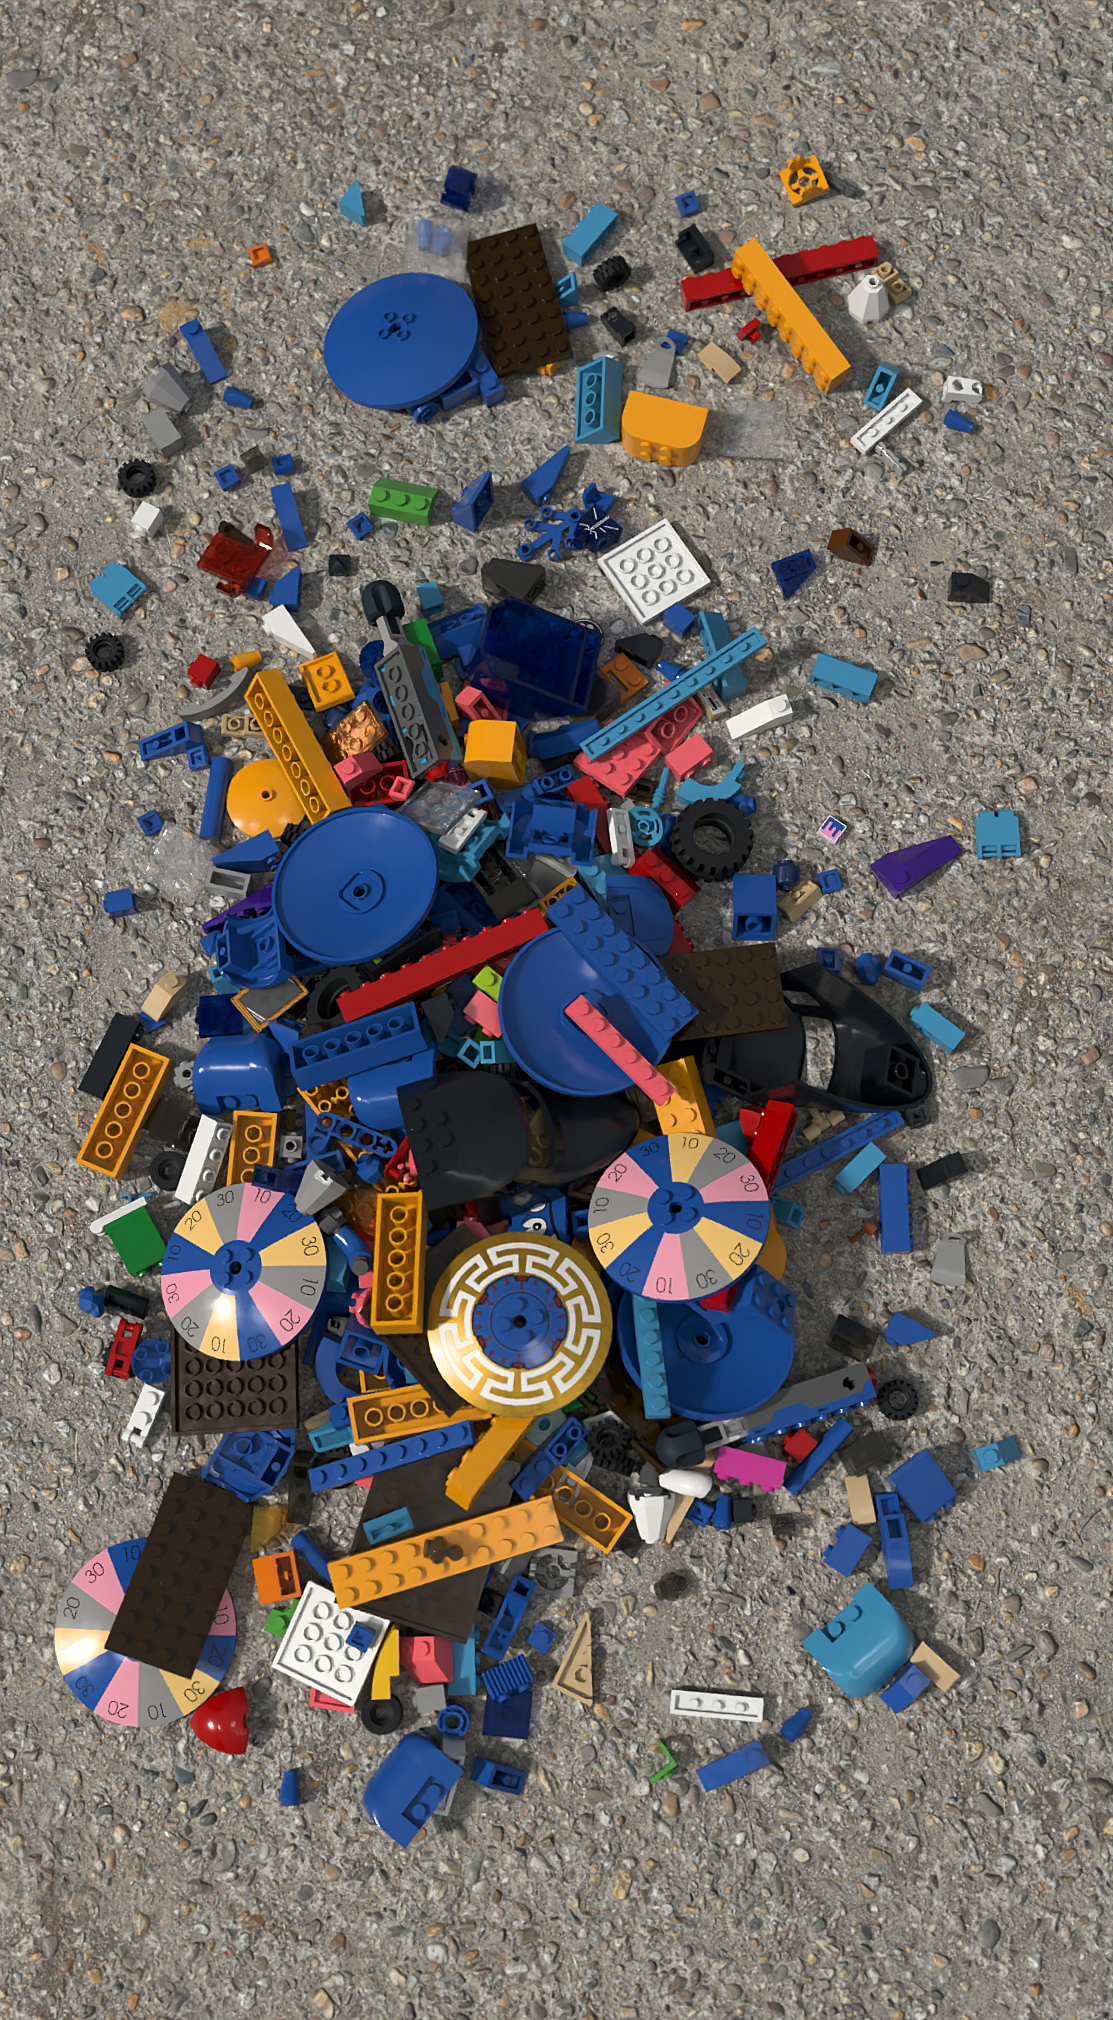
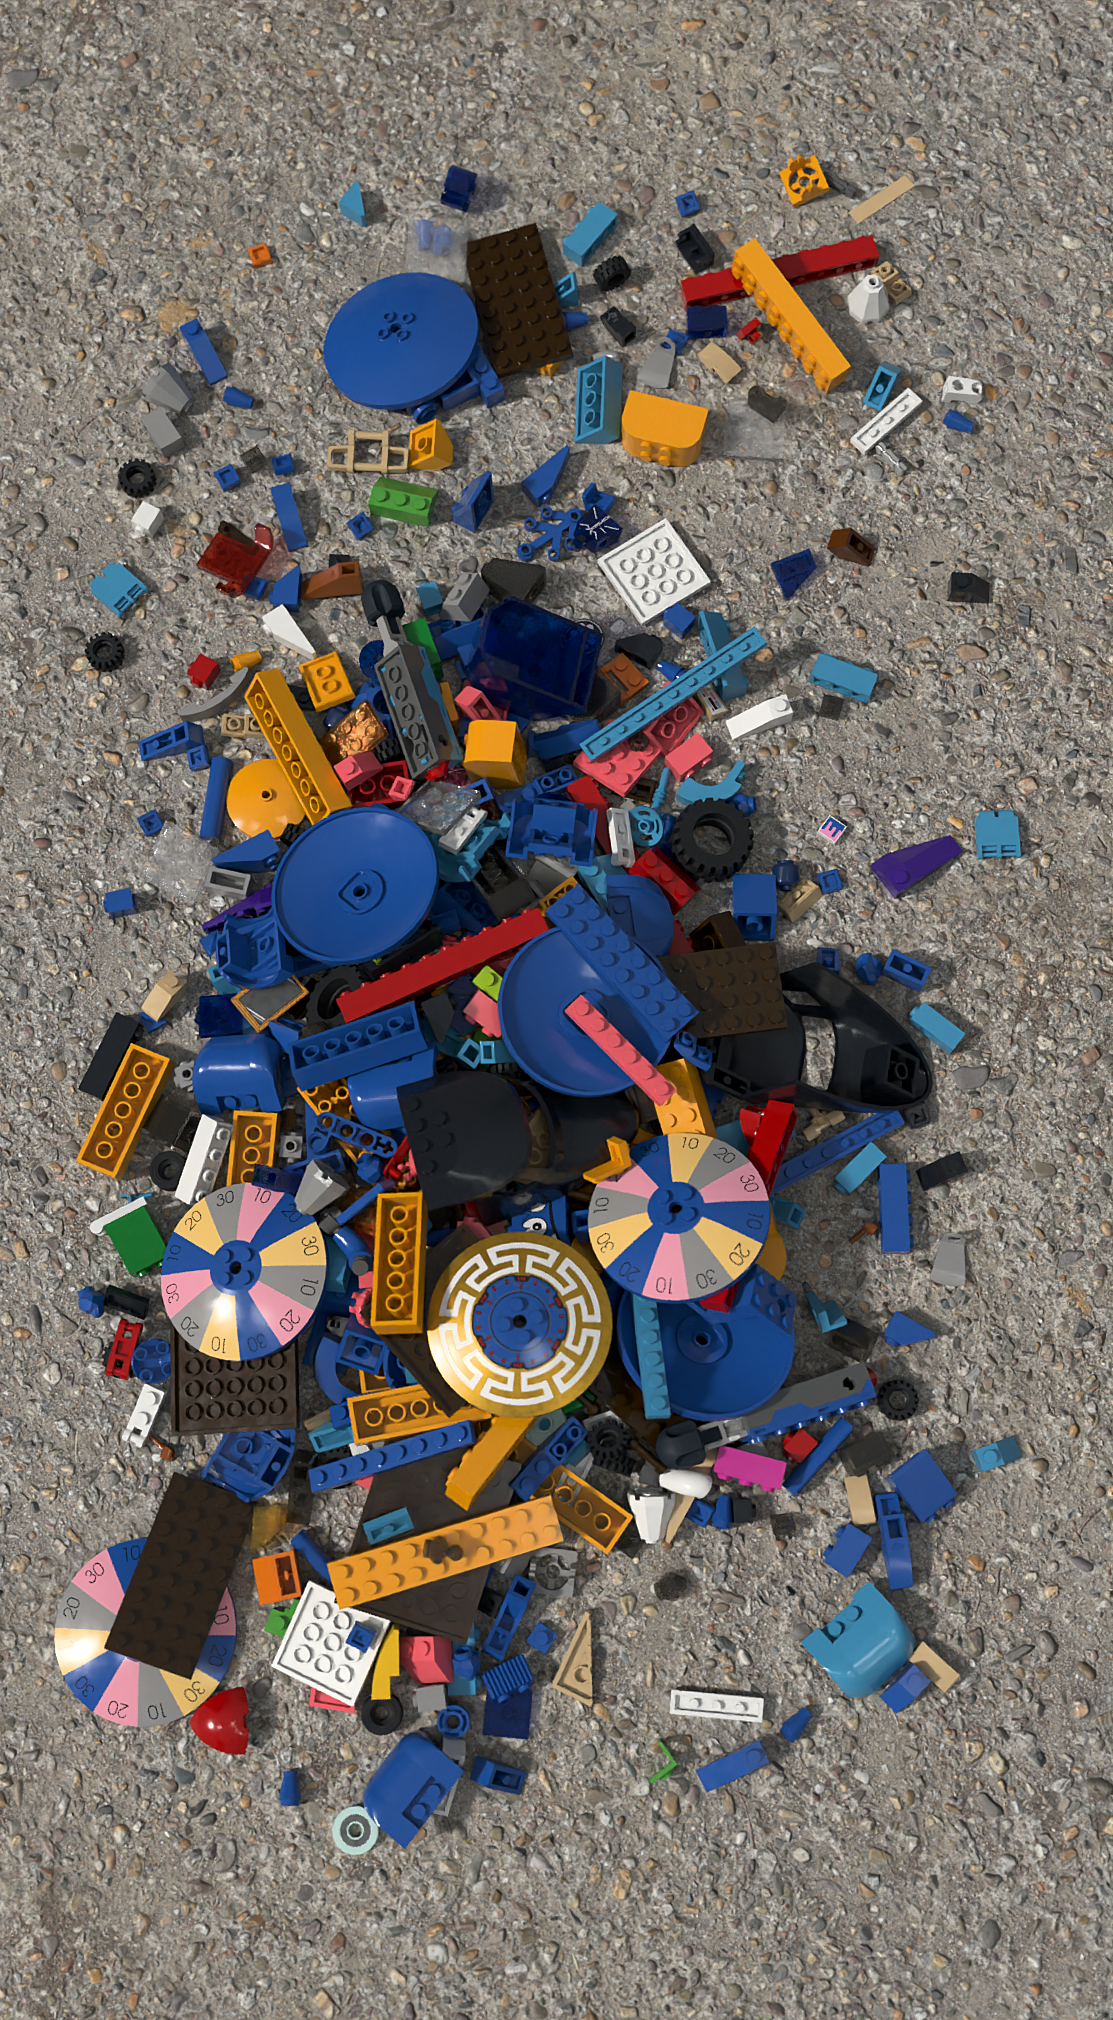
none -> dark orange hand [149,1435,175,1462]
none -> dark orange slope [302,561,363,600]
none -> tan bar [327,429,409,474]
none -> light aqua tile [332,1805,379,1855]
none -> blue tile [336,1178,395,1225]
none -> light orange slope [408,418,453,470]
none -> light grey slope [439,572,490,622]
none -> blue rock [453,1645,481,1681]
none -> light orange bracket [583,1136,632,1183]
none -> clear smoke plate [628,732,649,752]
none -> blue slope [674,1030,713,1071]
none -> clear blue brick [686,305,728,340]
none -> dark brown brick [689,911,747,952]
none -> clear smoke leg [748,386,787,423]
none -> dark azure panel [805,1291,848,1333]
none -> clear smoke tile [818,694,844,721]
none -> tan sticker [848,175,915,224]

